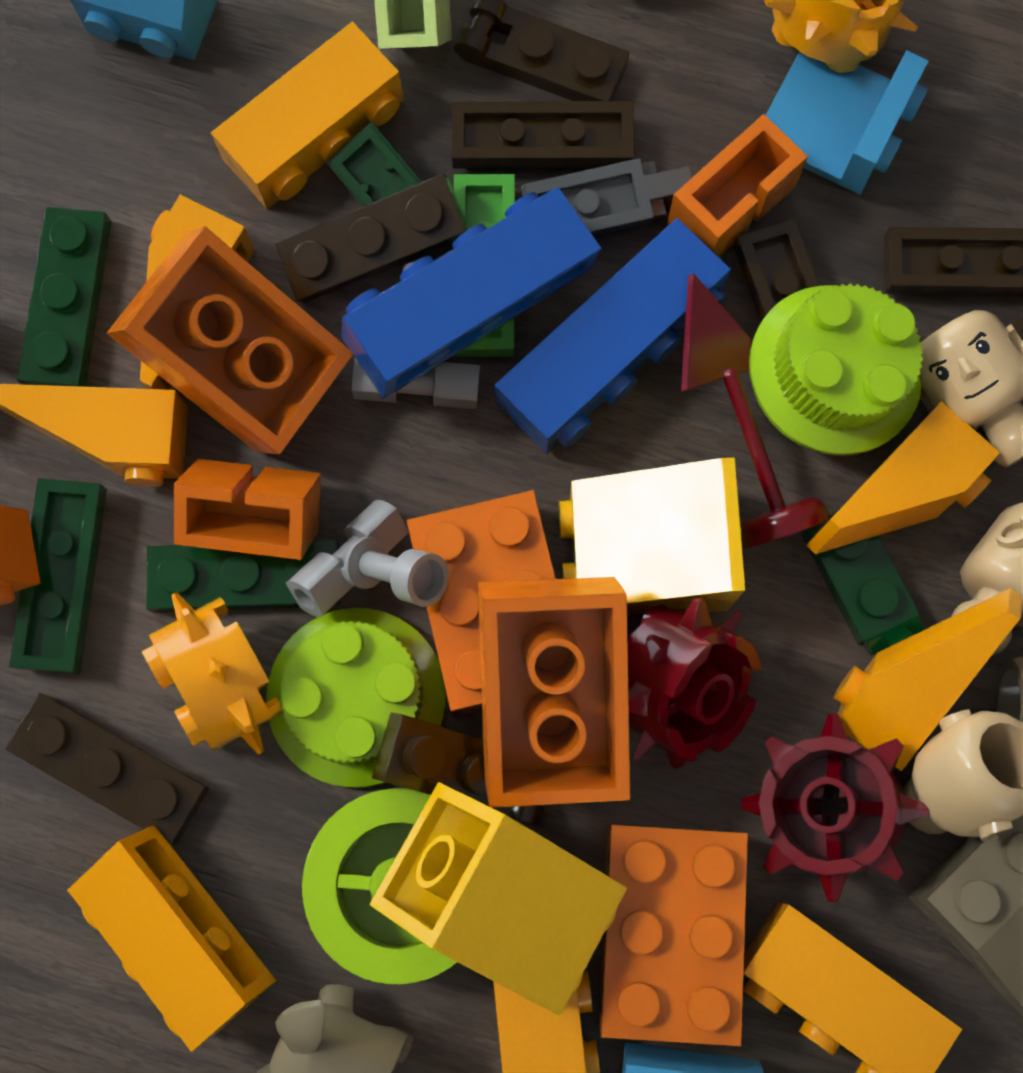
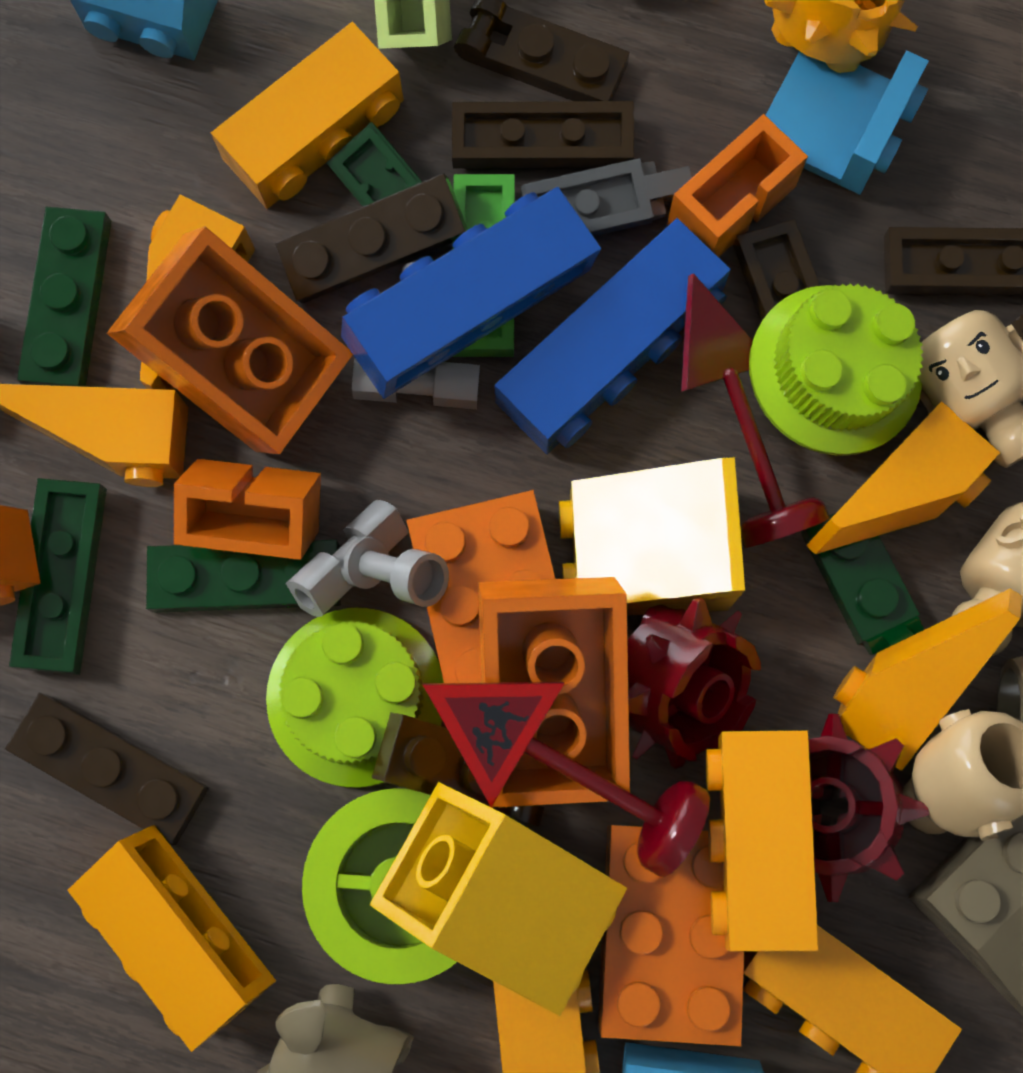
light orange brick [141,592,283,755] -> none
none -> dark red piece [422,682,710,877]
none -> light orange brick [706,730,818,951]

